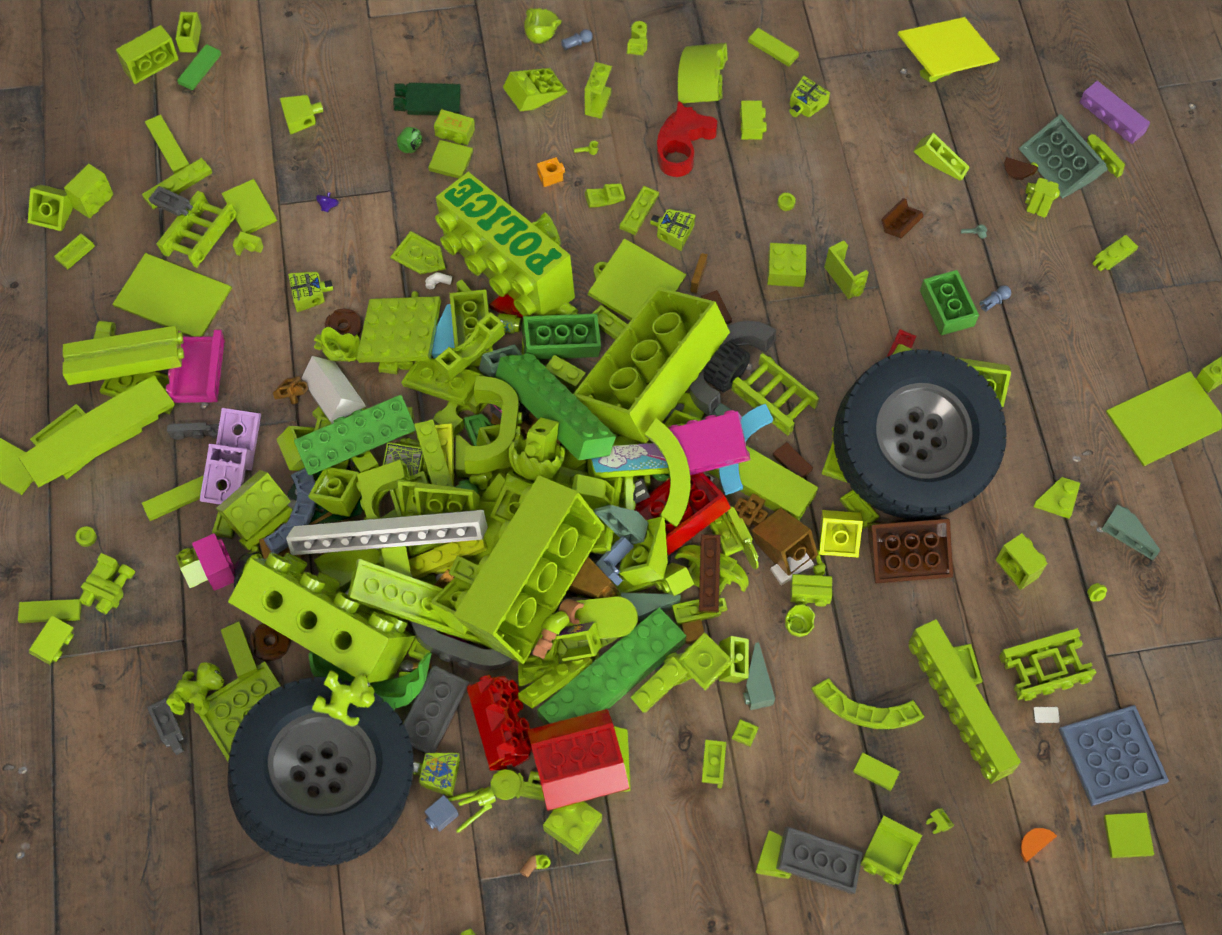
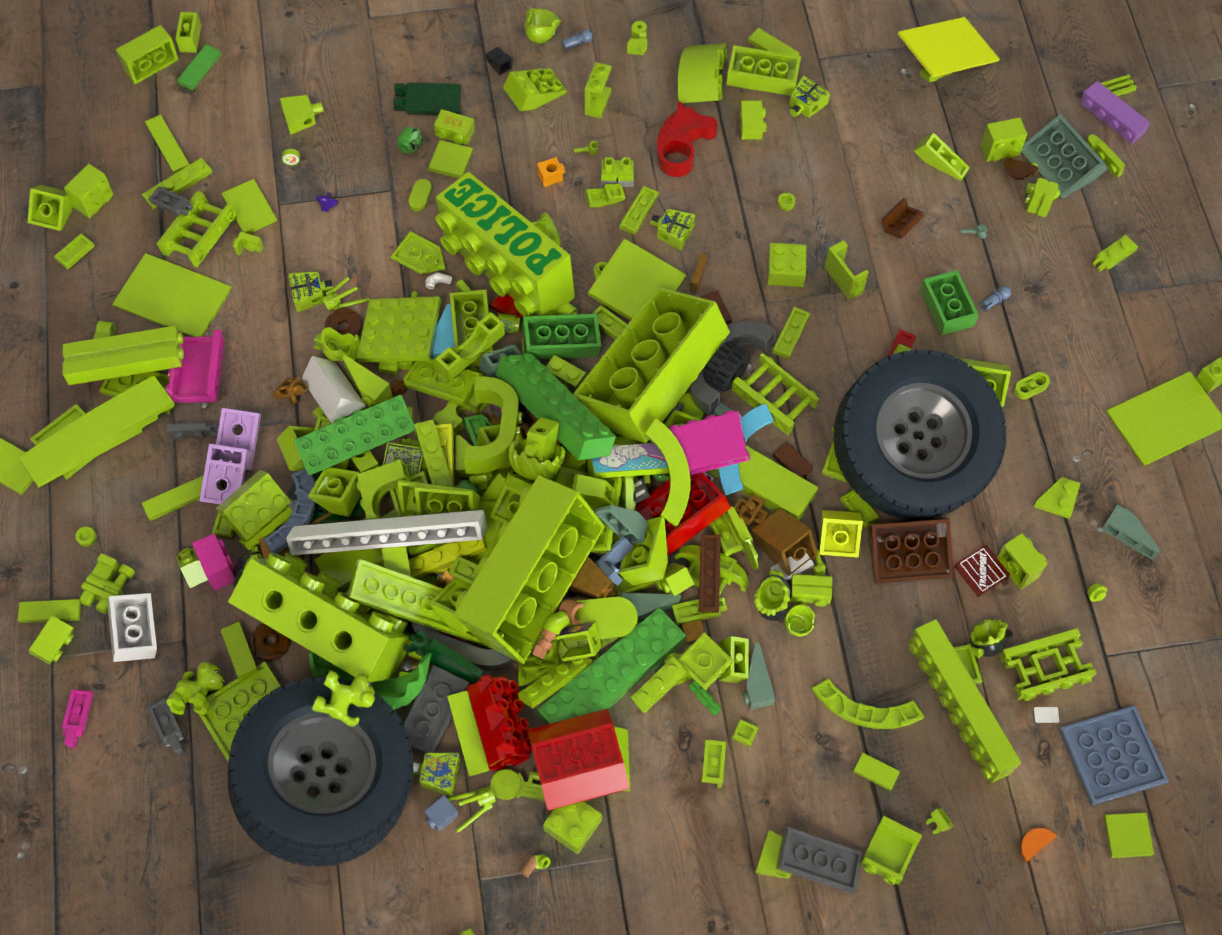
none -> dark pink hinge [62,689,94,748]
none -> white brick [107,593,157,662]
none -> tile [282,149,300,165]
none -> lime plant [322,277,370,311]
none -> lime slope [342,355,393,408]
none -> reddish brown plate [390,380,407,398]
none -> dark green tile [403,630,484,683]
none -> lime tile [409,179,432,212]
none -> lime tile [447,691,489,777]
none -> black leg [485,47,512,76]
none -> lime hips [600,157,634,187]
none -> bright green axle [689,680,721,716]
none -> lime brick [726,45,801,96]
none -> lime hair [754,569,790,621]
none -> lime tile [772,307,811,360]
none -> clear red tile [954,545,1010,597]
none -> lime hair [970,619,1013,659]
none -> lime brick [980,117,1027,162]
none -> lime plate [1014,372,1050,399]
none -> lime tile [1101,74,1137,96]

